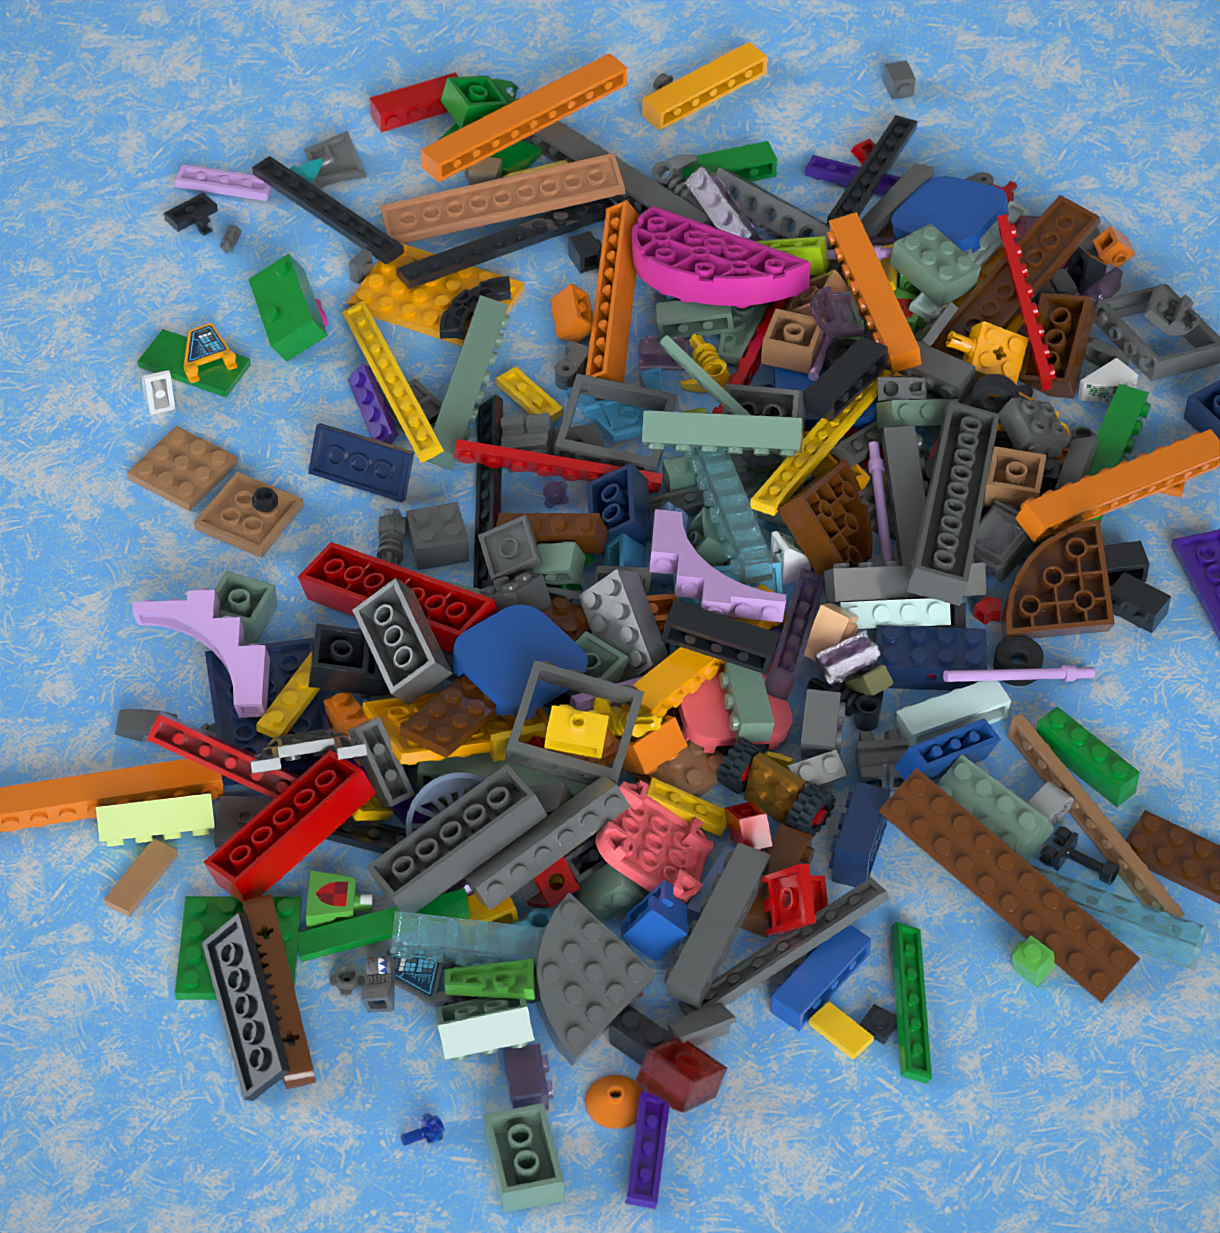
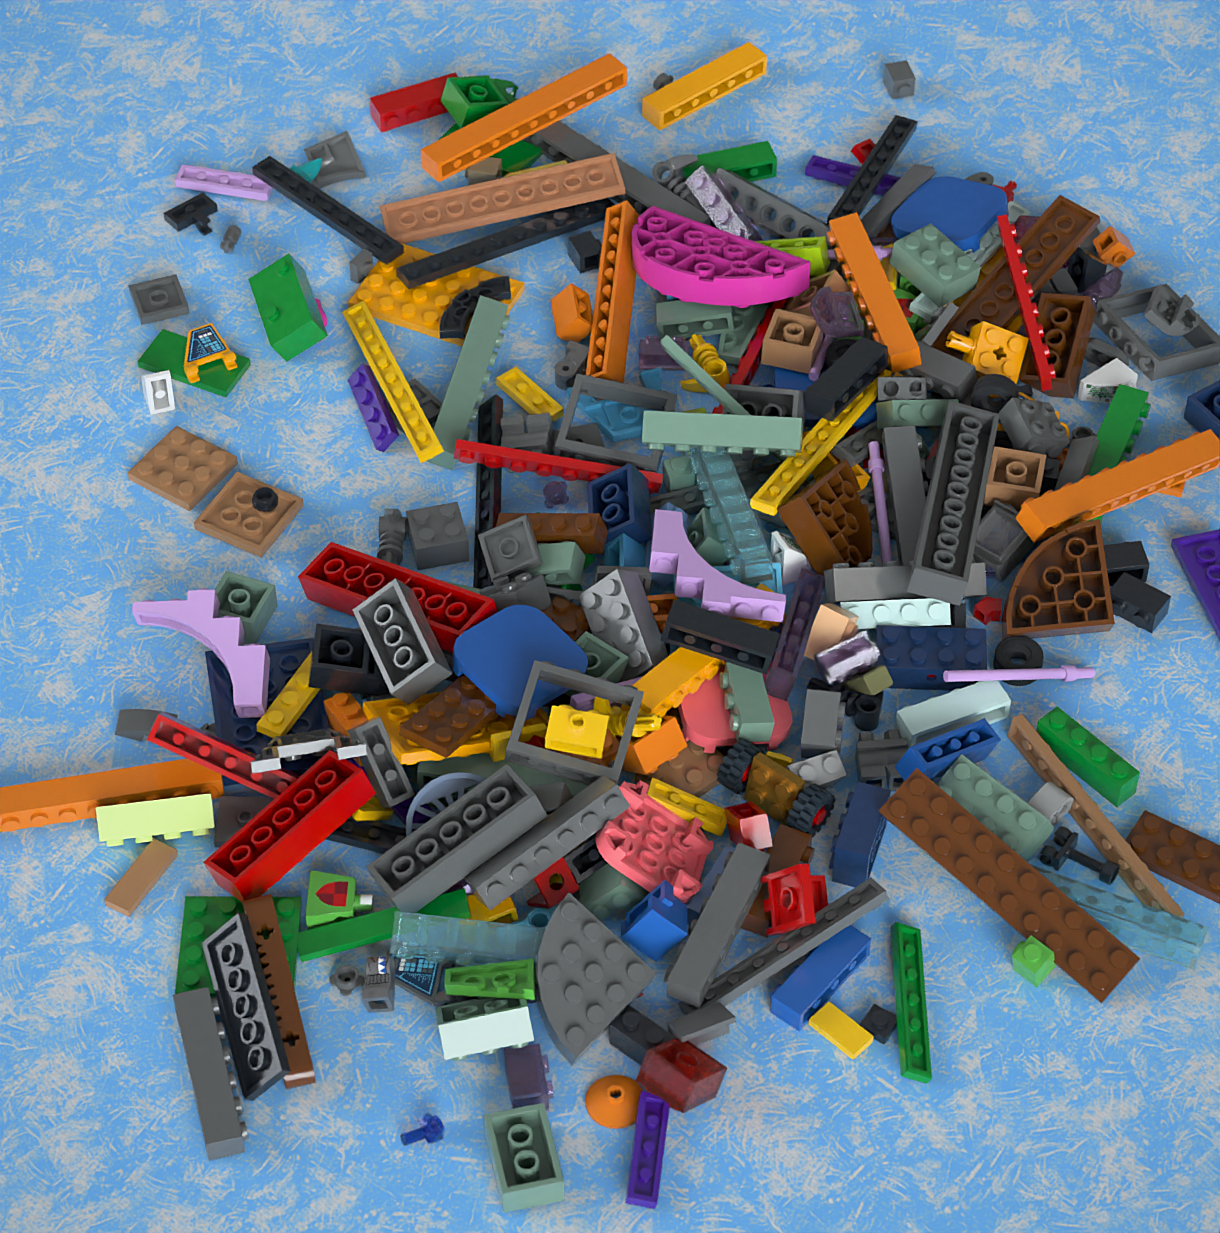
dark blue tile [308,423,414,502] -> none
none -> dark grey plate [128,274,190,325]
none -> dark grey brick [173,987,249,1161]

